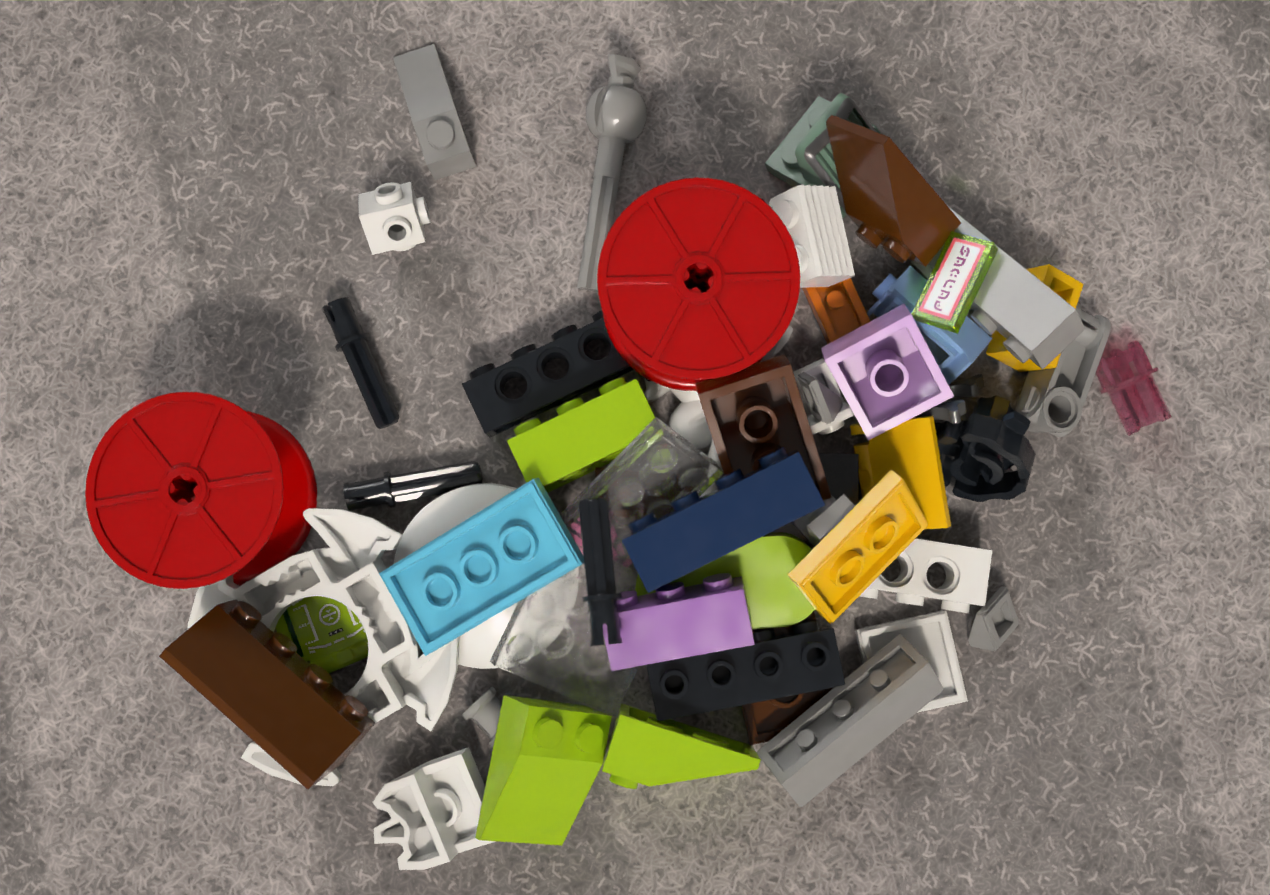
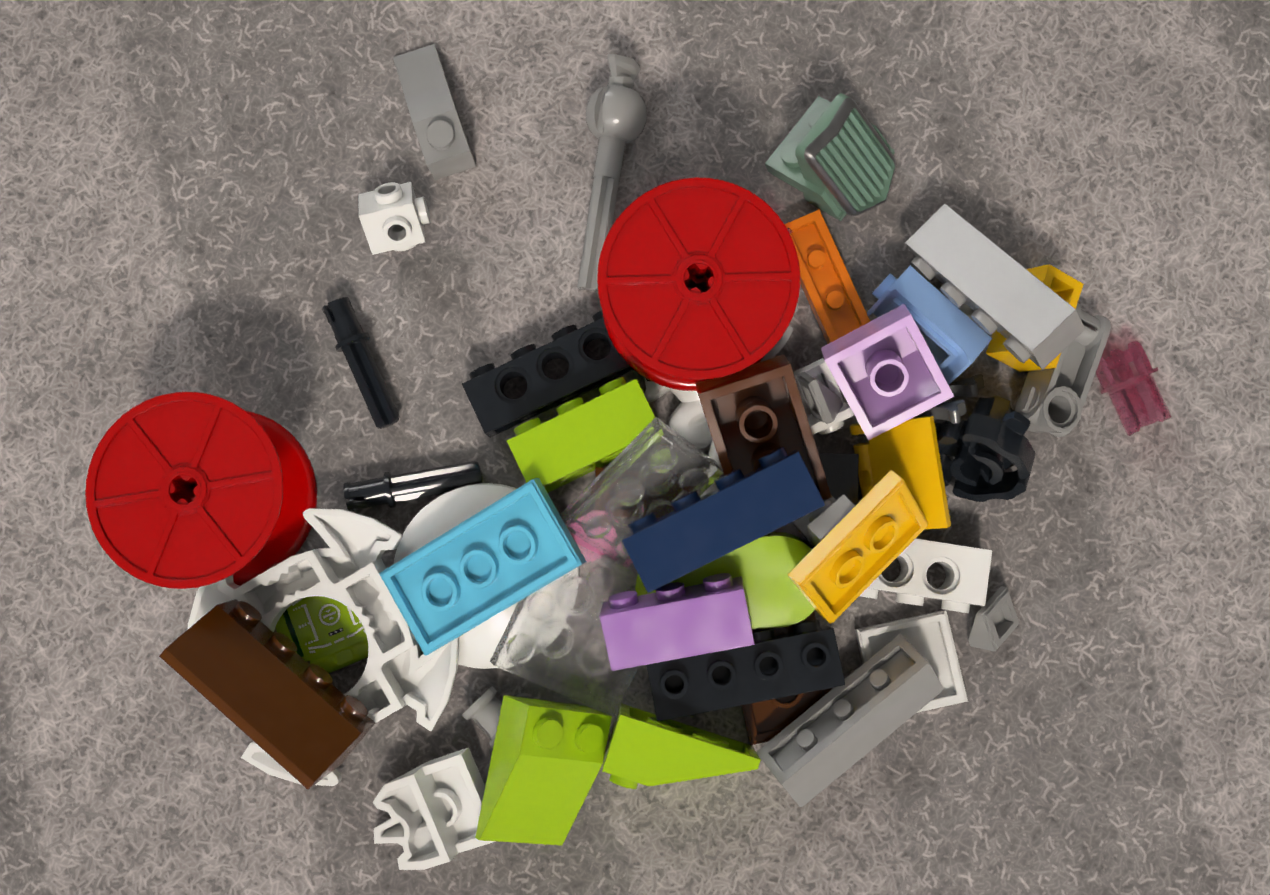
black axle [579,498,622,646] -> none
white brick [769,184,855,288] -> none
reddish brown slope [826,115,961,267] -> none
tile [911,231,998,334] -> none

